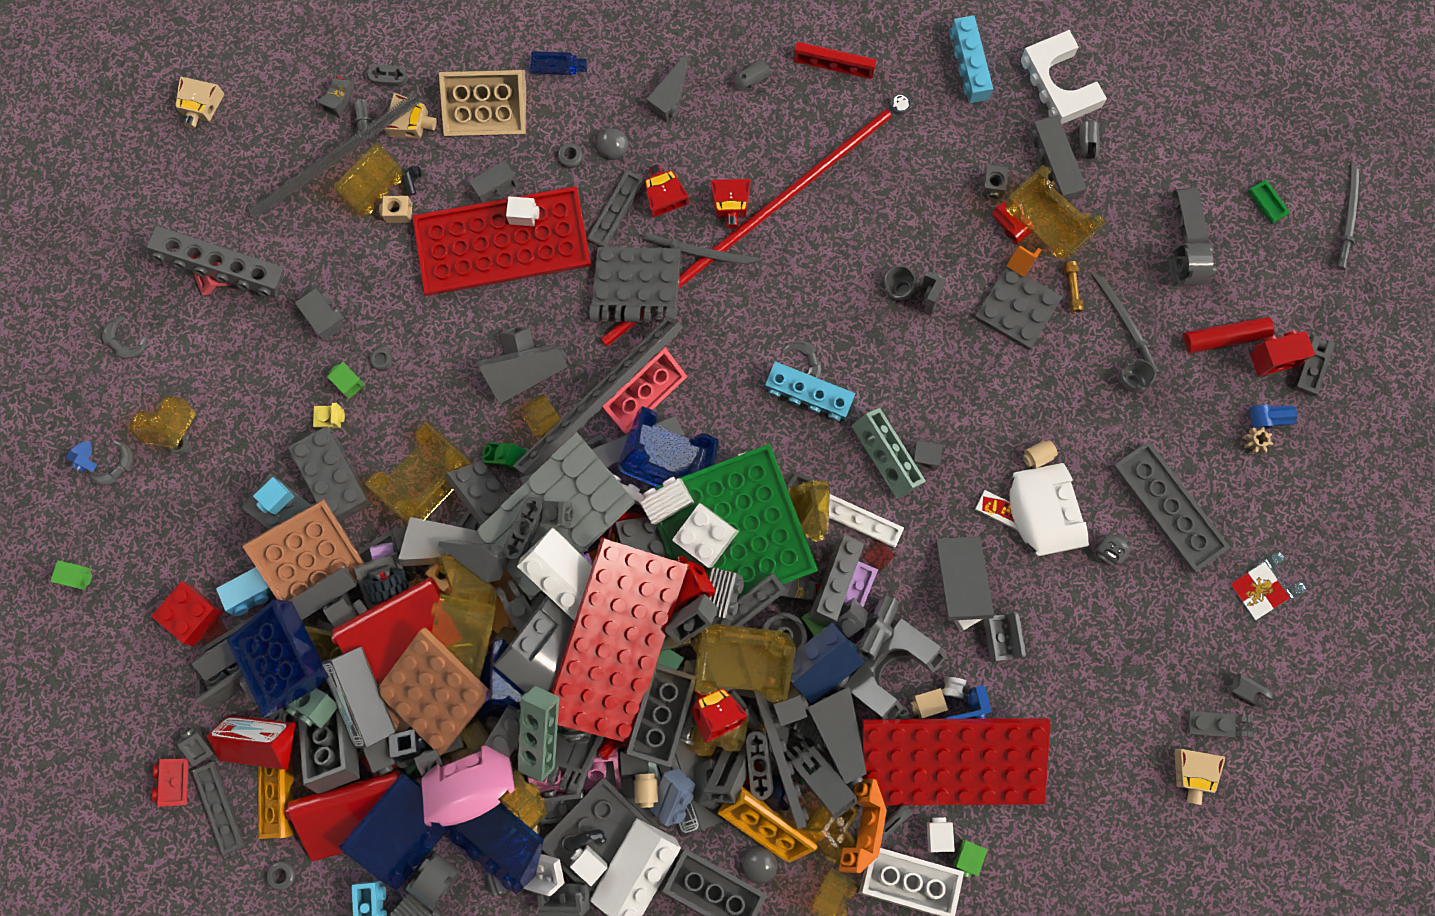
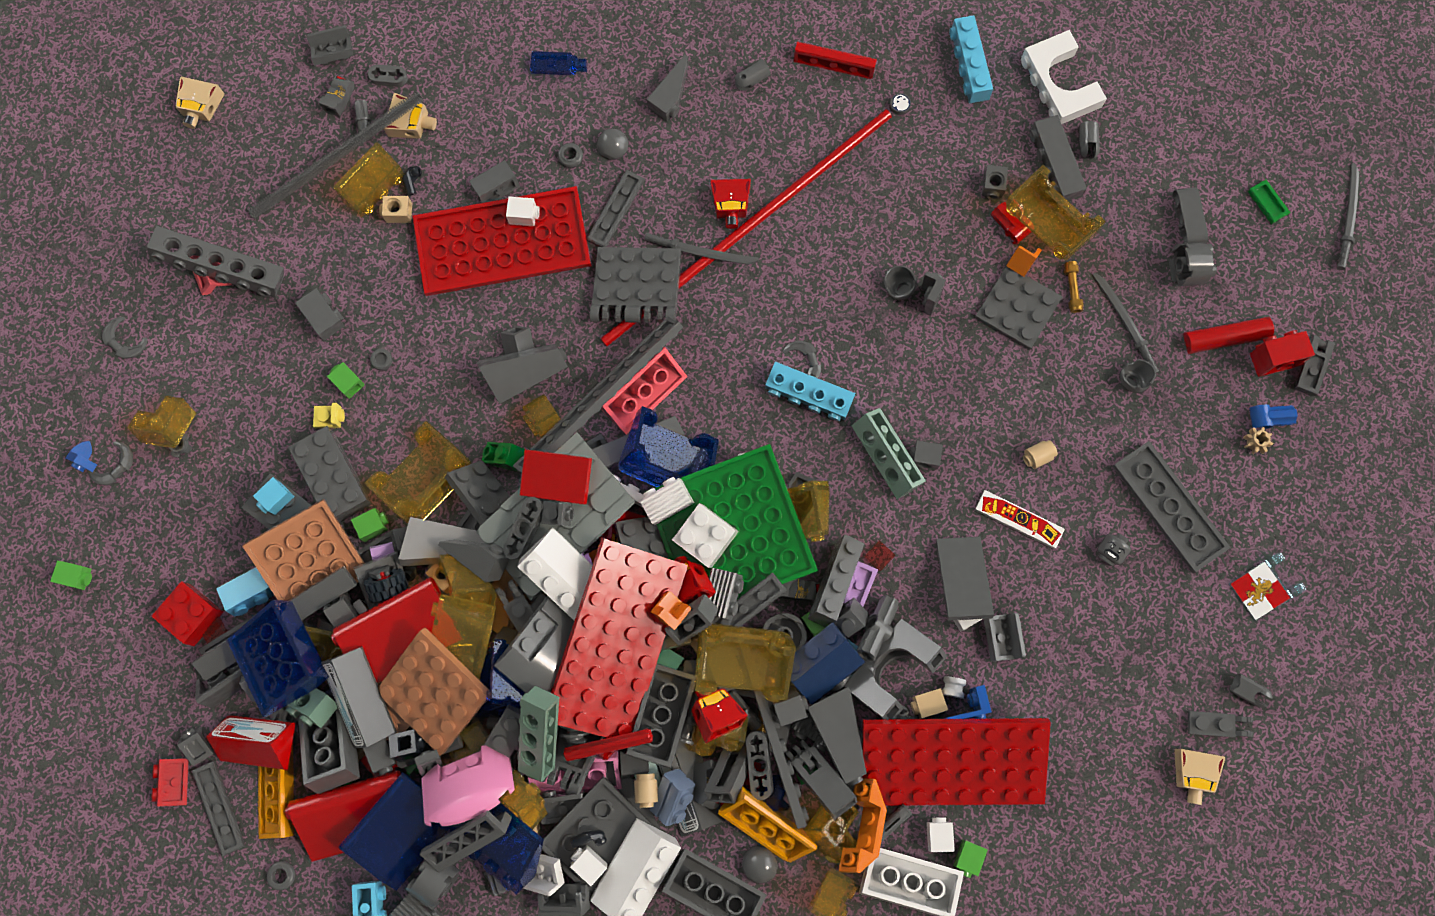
tan slope [439,70,526,136] -> none
red torso [645,165,689,218] -> none
white tile [815,493,904,548] -> none
white slope [1010,463,1089,557] -> none
none -> dark grey bracket [307,25,354,66]
none -> bright green brick [351,508,389,542]
none -> dark grey fence [420,810,512,872]
none -> red tile [520,449,592,504]
none -> red axle [563,729,653,761]
none -> orange panel [650,591,692,630]

